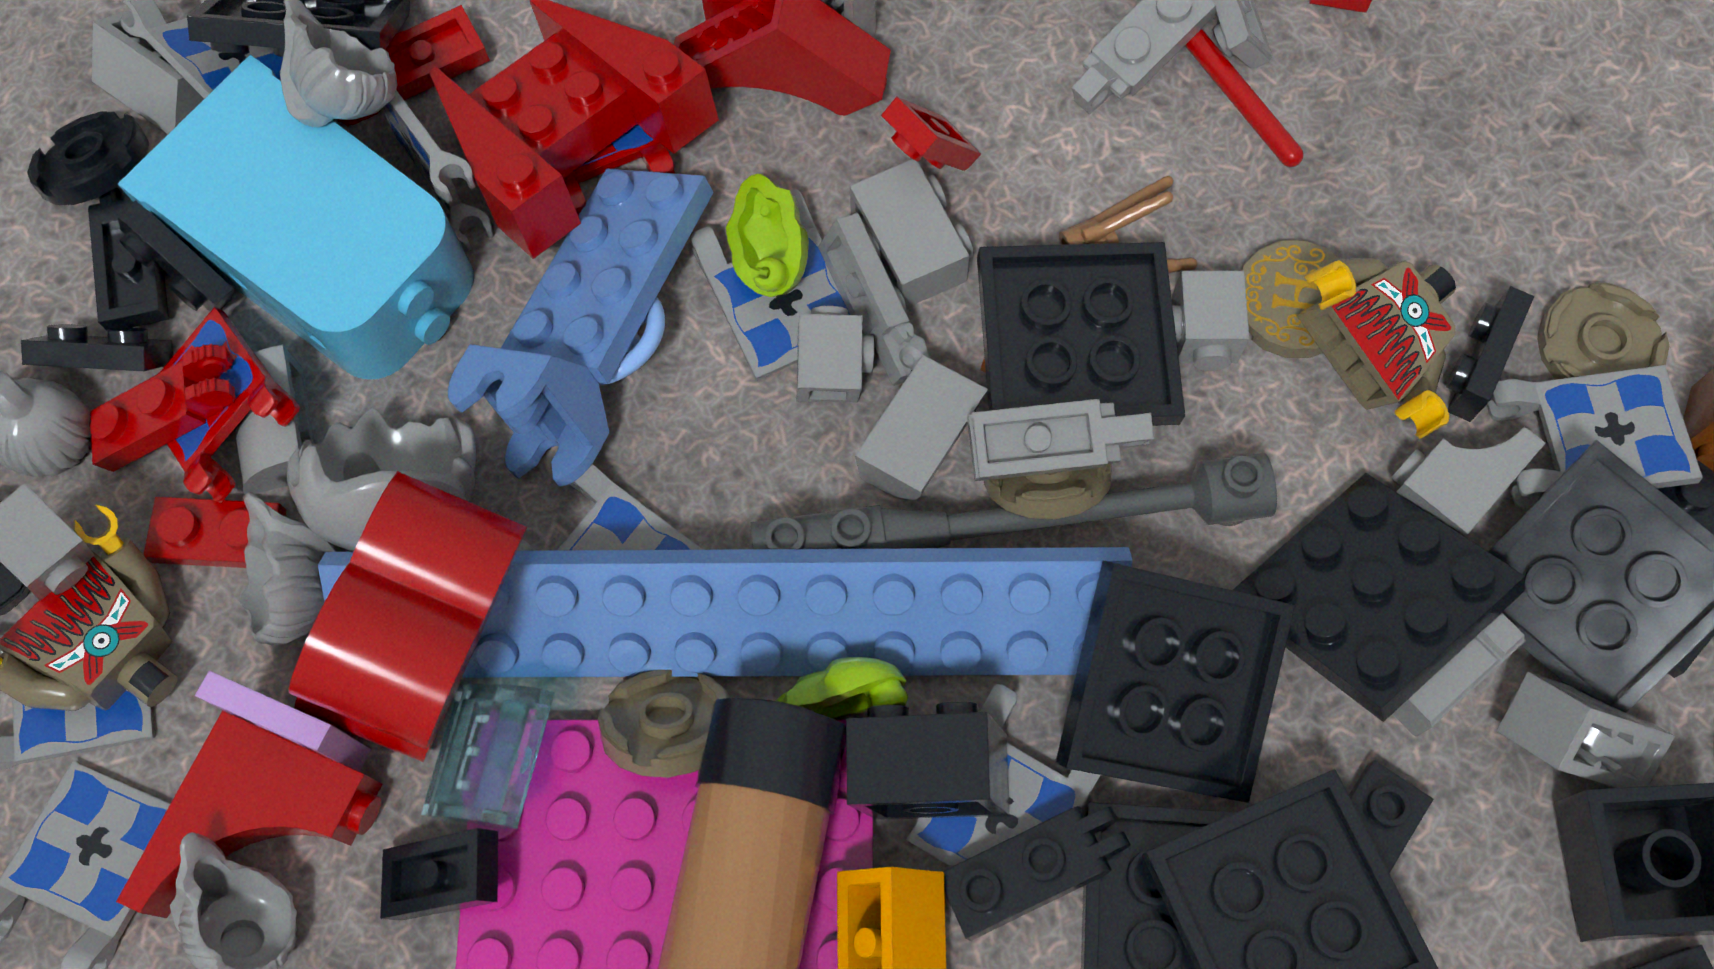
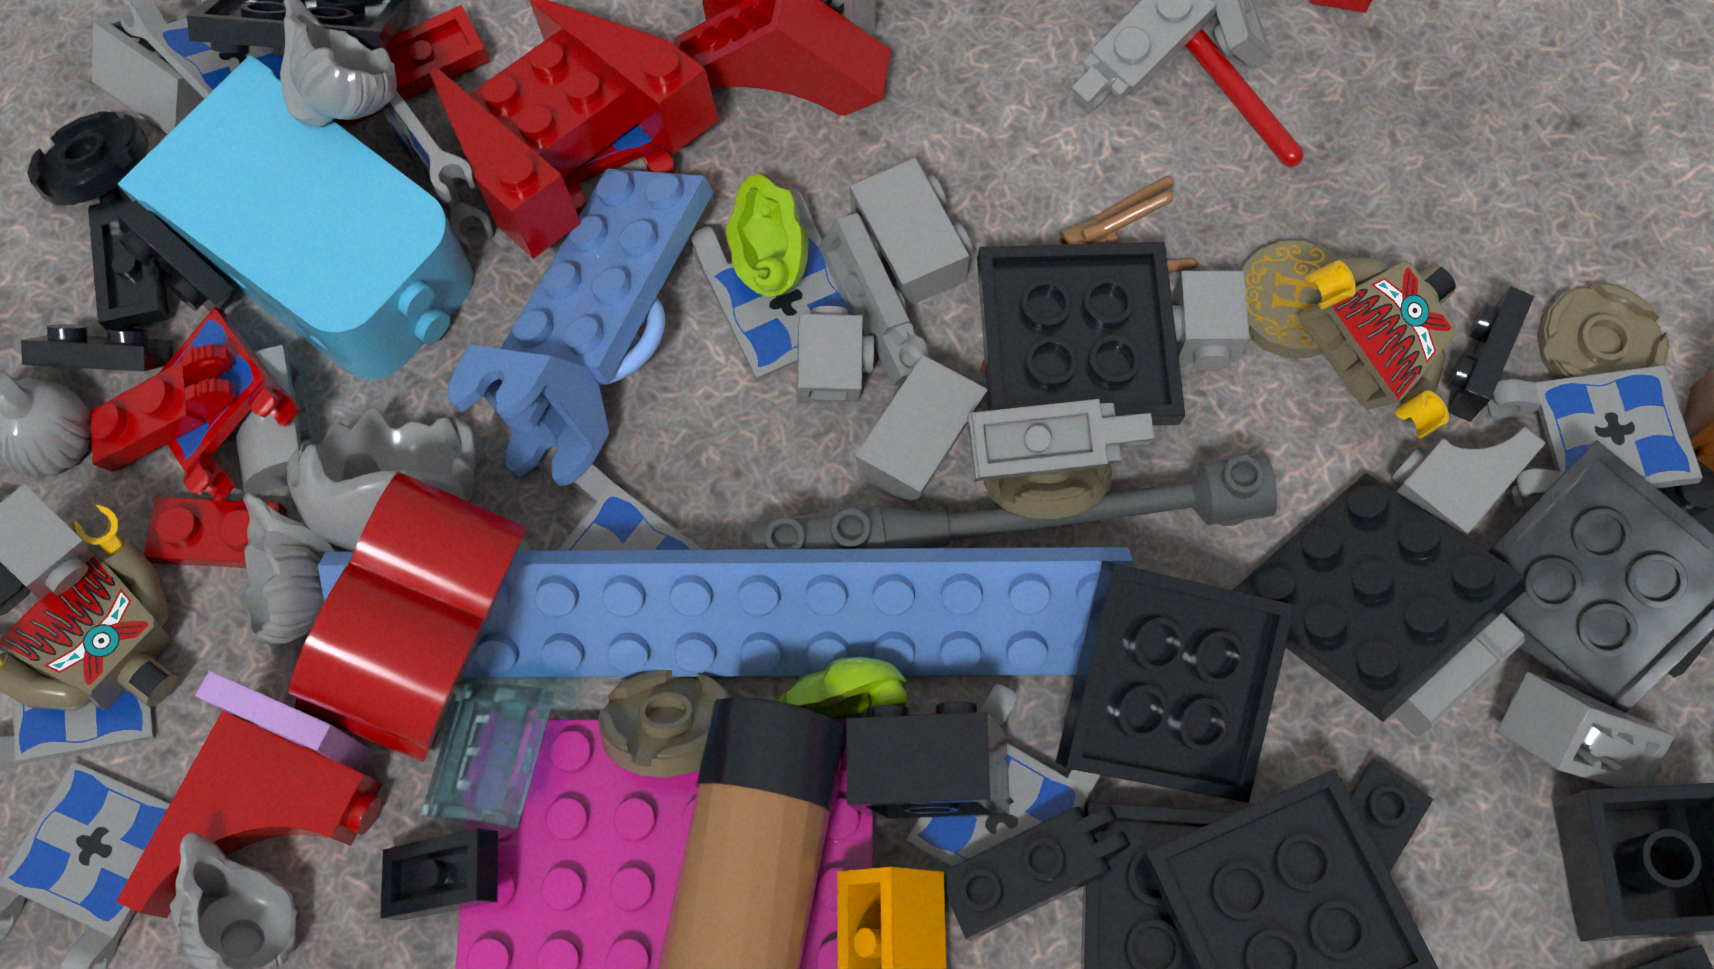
red plate [881,96,981,171] -> none

